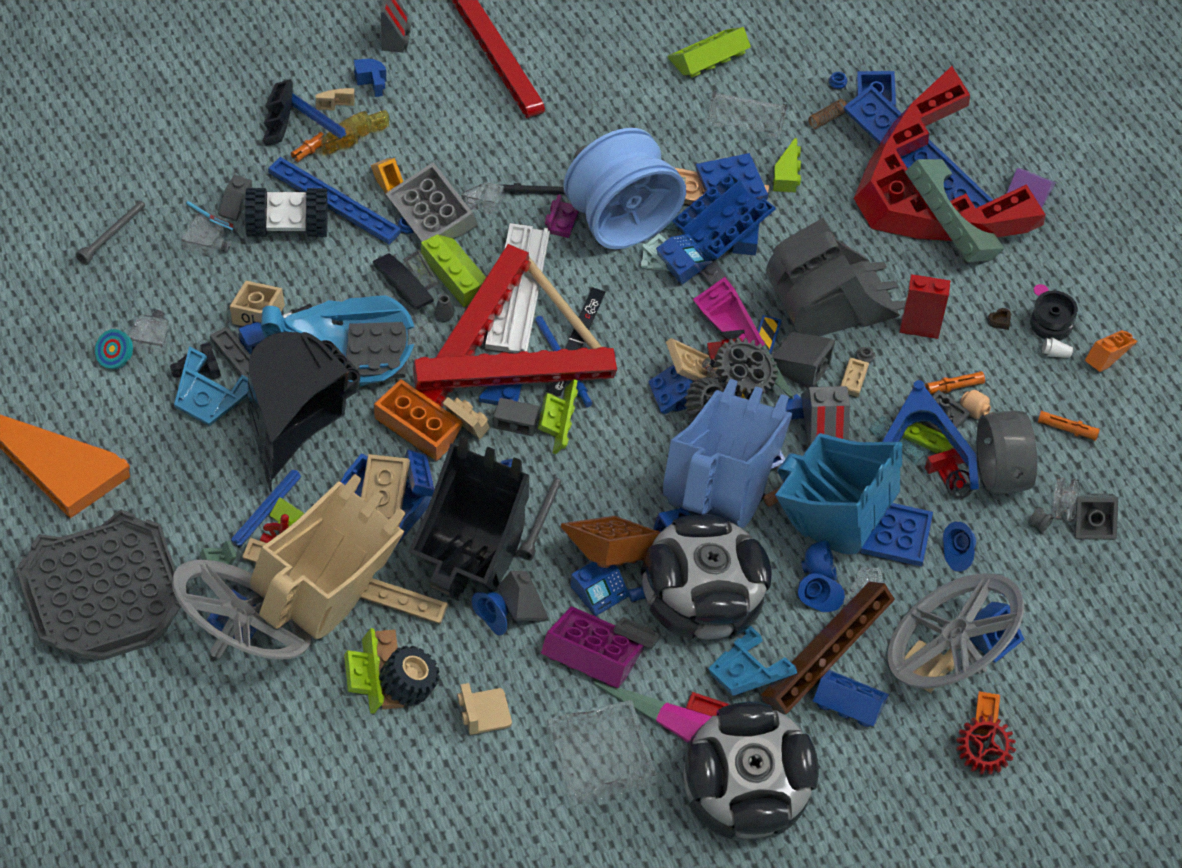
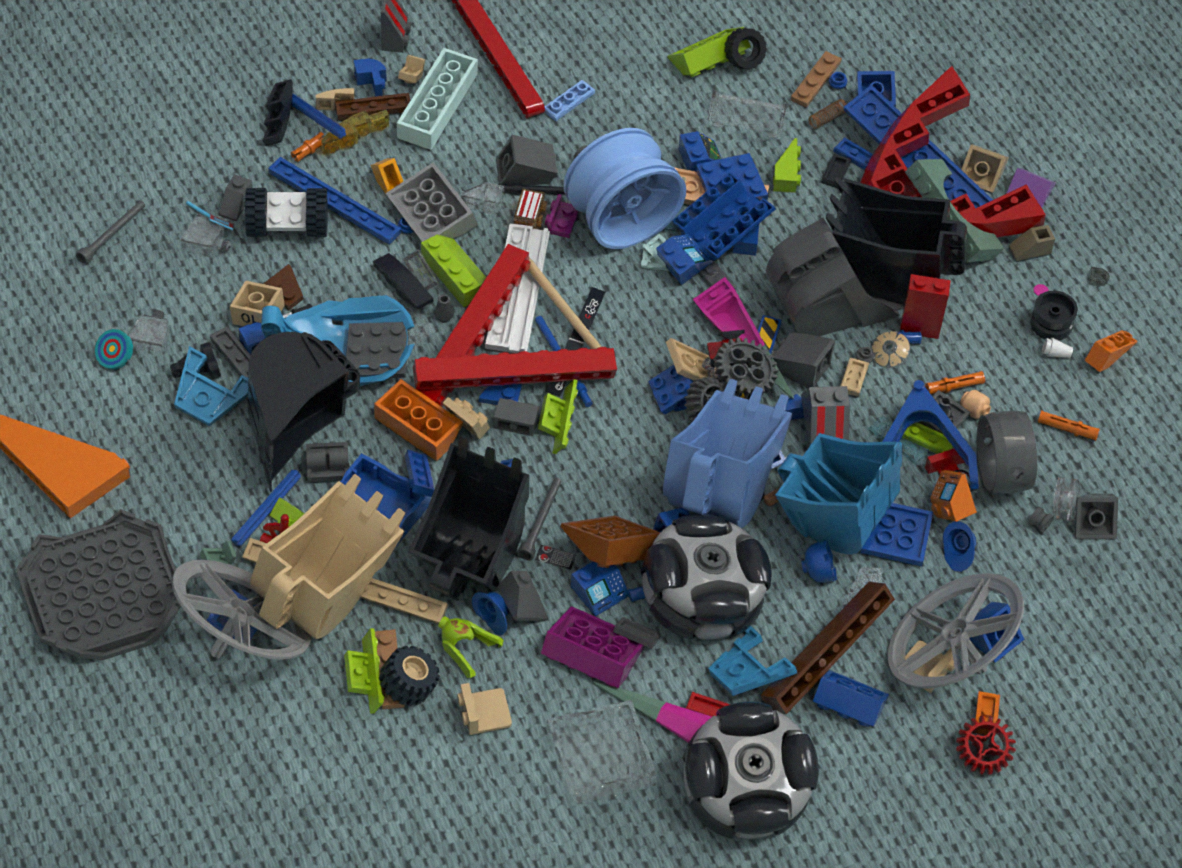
tan tile [361,454,410,519] -> none
blue piece [798,573,845,612] -> none
dark brown tile [987,308,1011,330] -> none
none -> reddish brown wing [263,264,303,310]
none -> dark grey plate [306,442,349,482]
none -> reddish brown plate [335,93,411,120]
none -> light aqua brick [397,48,478,150]
none -> tan bracket [398,55,425,84]
none -> lime piece [438,616,504,678]
none -> dark grey slope [496,134,558,185]
none -> brick [514,188,547,229]
none -> black sticker [535,545,576,570]
none -> light blue tile [544,80,595,121]
none -> blue slope [678,131,722,172]
none -> black tyre [725,28,767,69]
none -> medium nougat plate [791,51,842,108]
none -> black tile [821,154,851,188]
none -> black piece [826,175,967,304]
none -> blue tile [833,137,873,170]
none -> tan dish [871,331,910,368]
none -> blue pin [895,330,922,344]
none -> orange slope [930,470,977,522]
none -> tan slope [961,144,1009,193]
none -> dark tan slope [1009,225,1055,261]
none -> clear smoke tile [1089,267,1110,286]

